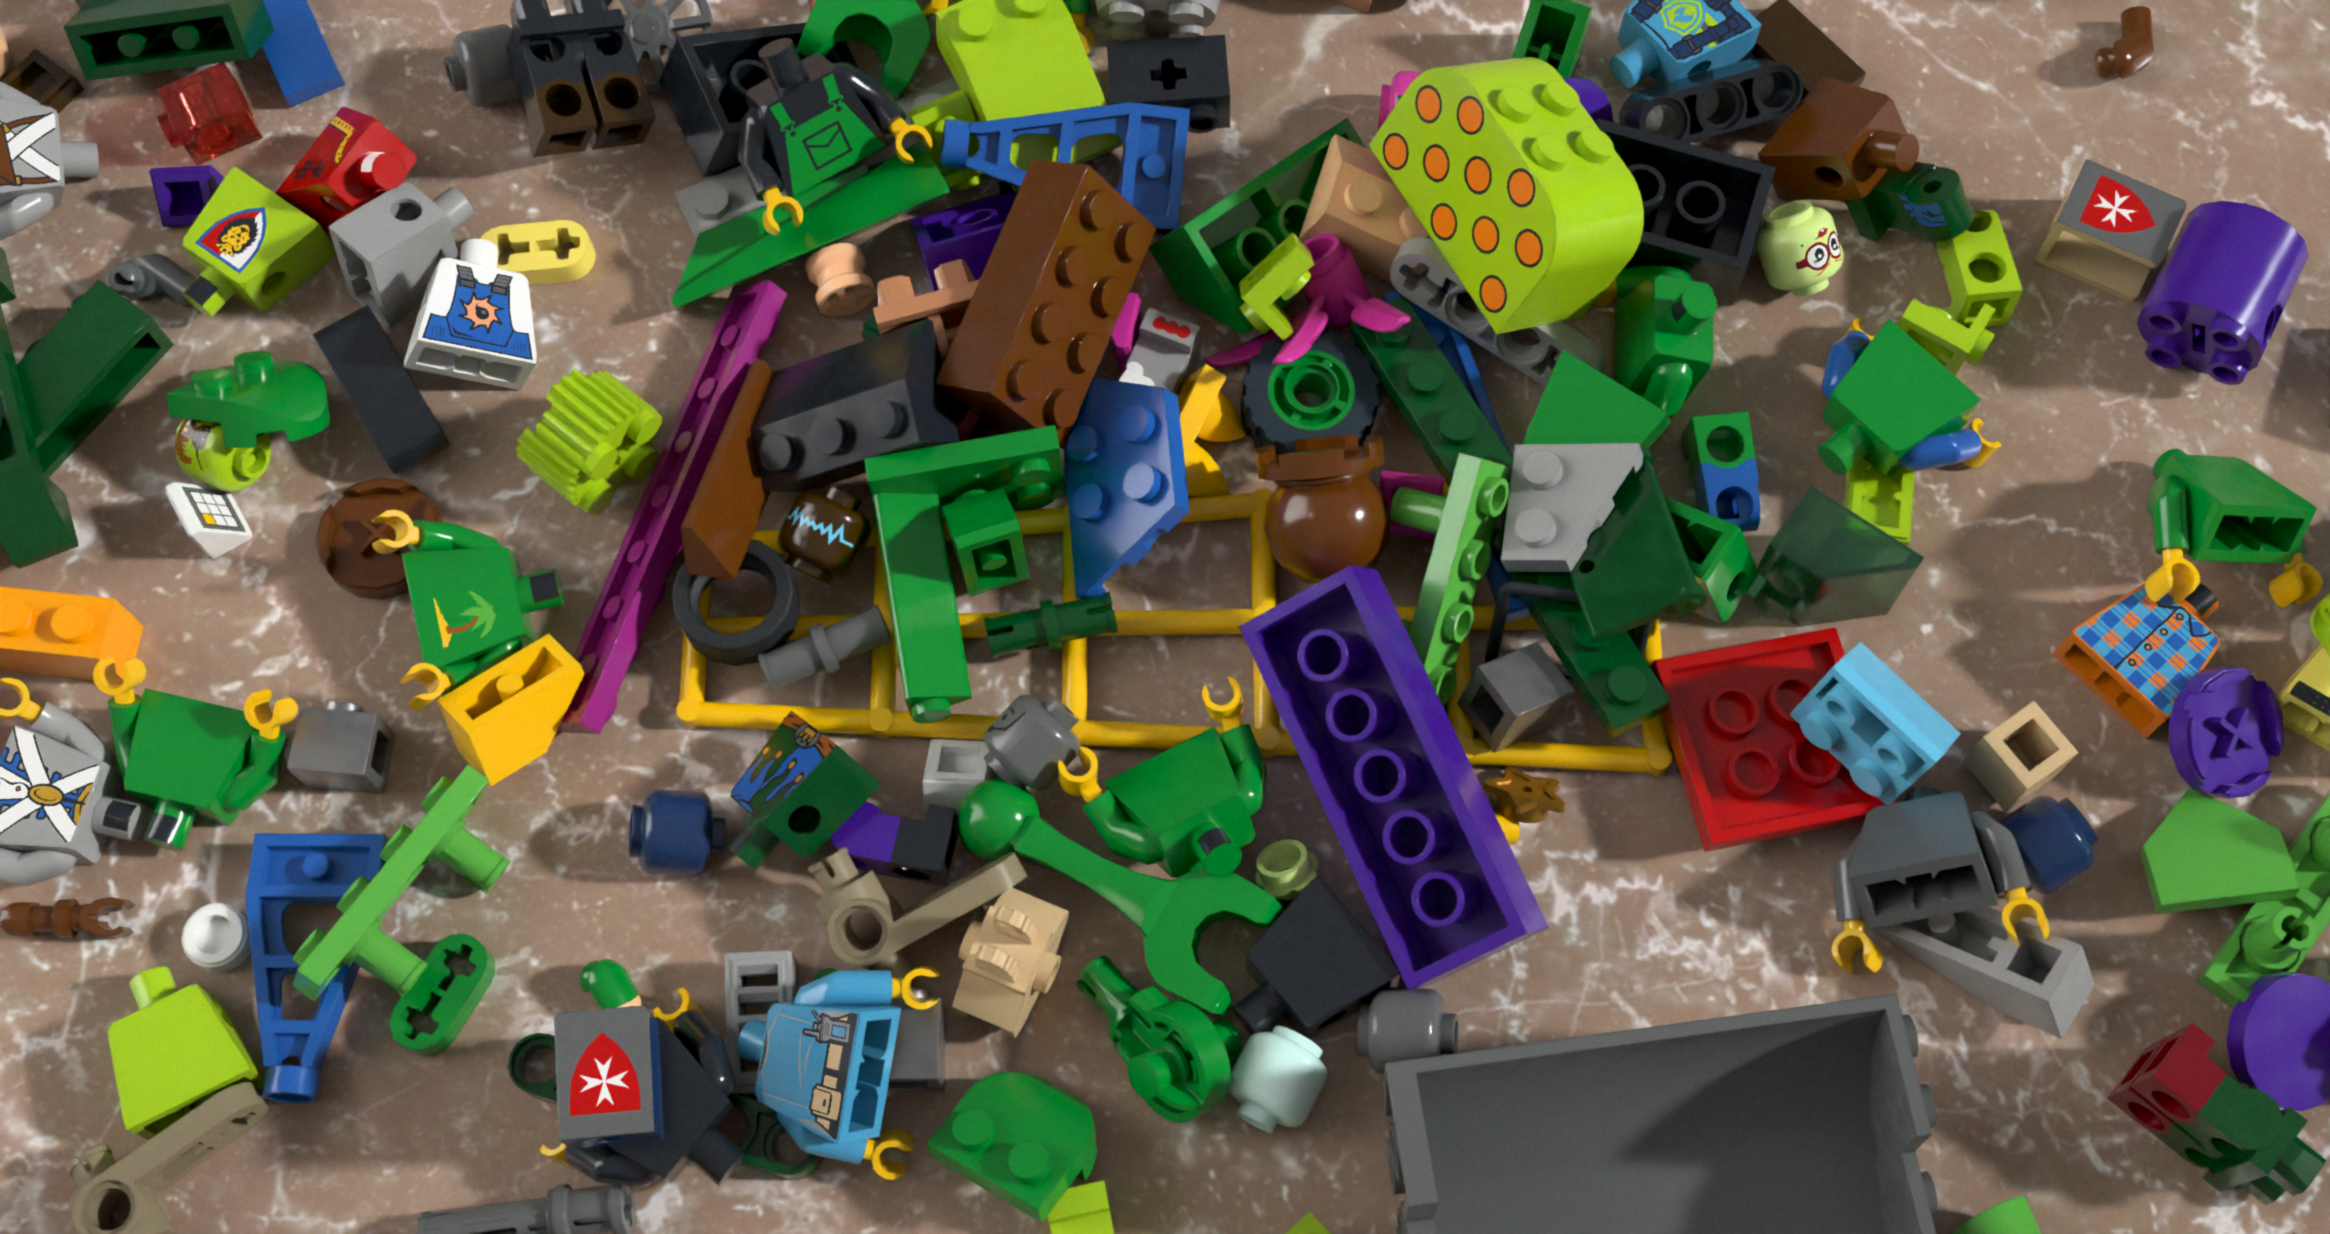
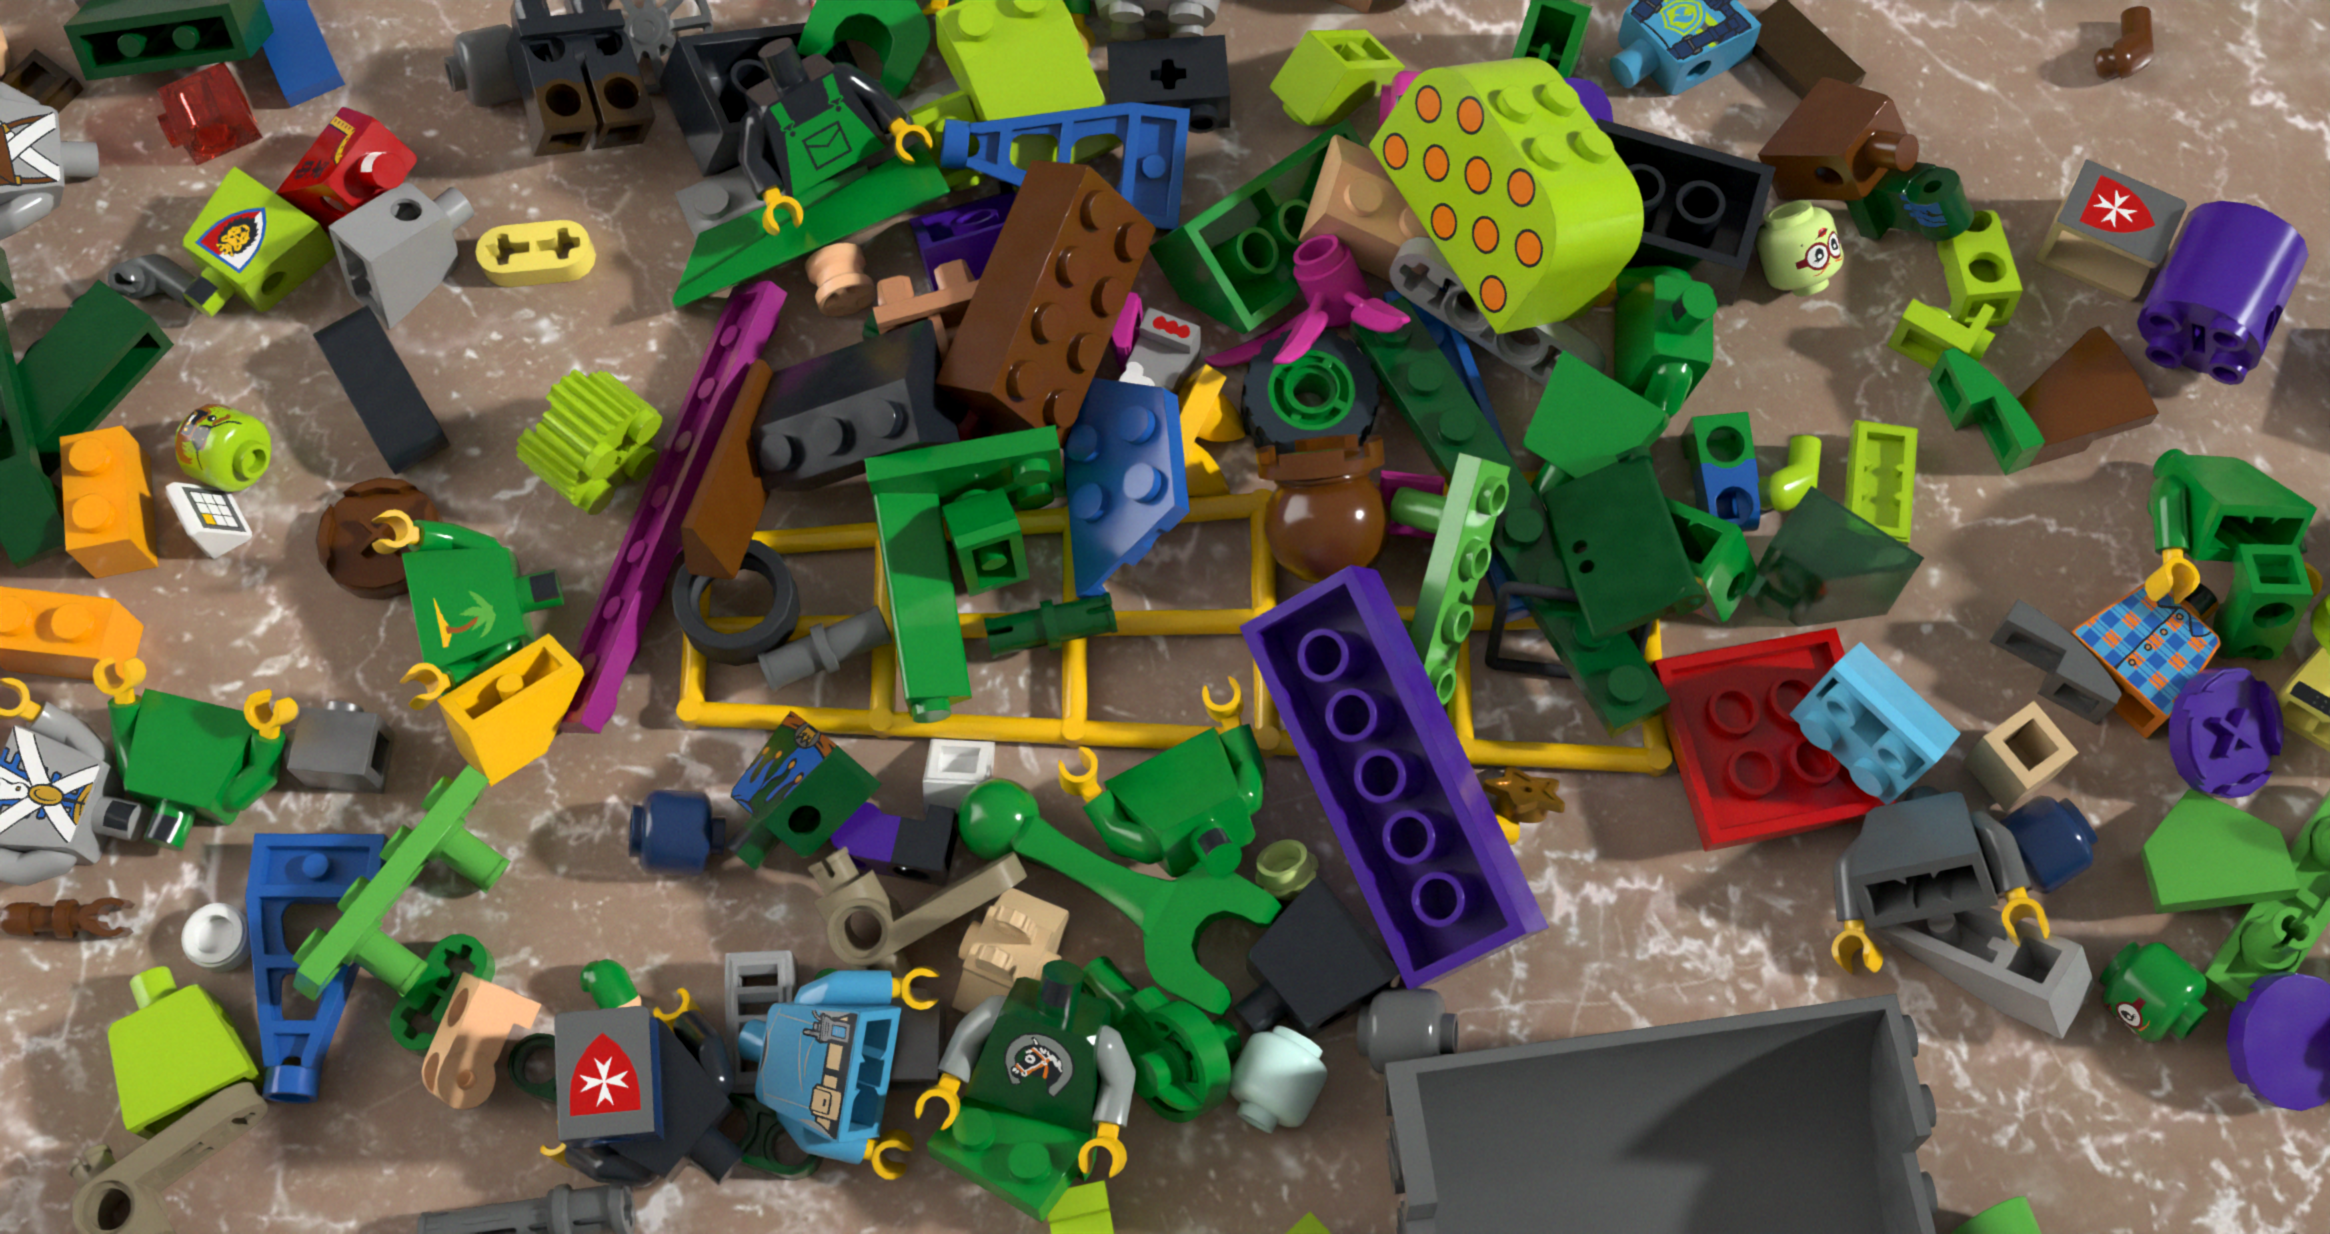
dark purple slope [149,165,224,227] -> none
green slope [166,351,330,448] -> none
white torso [404,239,537,390] -> none
dark brown head [777,485,872,584] -> none
dark grey head [983,694,1081,790] -> none
lime bracket [1239,232,1314,341] -> none
flat silver brick [1457,642,1575,753] -> none
light grey wing [1501,443,1643,572] -> none
black beam [1619,58,1803,143] -> none
green torso [1818,317,2002,475] -> none
dark green hips [2107,1023,2326,1205] -> none
none -> light orange brick [60,425,158,579]
none -> light nougat leg [421,972,541,1110]
none -> torso [915,960,1136,1178]
none -> lime slope [1269,29,1405,126]
none -> lime arm [1757,435,1822,512]
none -> green slope [1928,347,2045,476]
none -> dark grey slope [1990,599,2122,725]
none -> reddish brown slope [2017,326,2159,467]
none -> green head [2099,942,2209,1043]
none -> green leg [2213,544,2313,661]

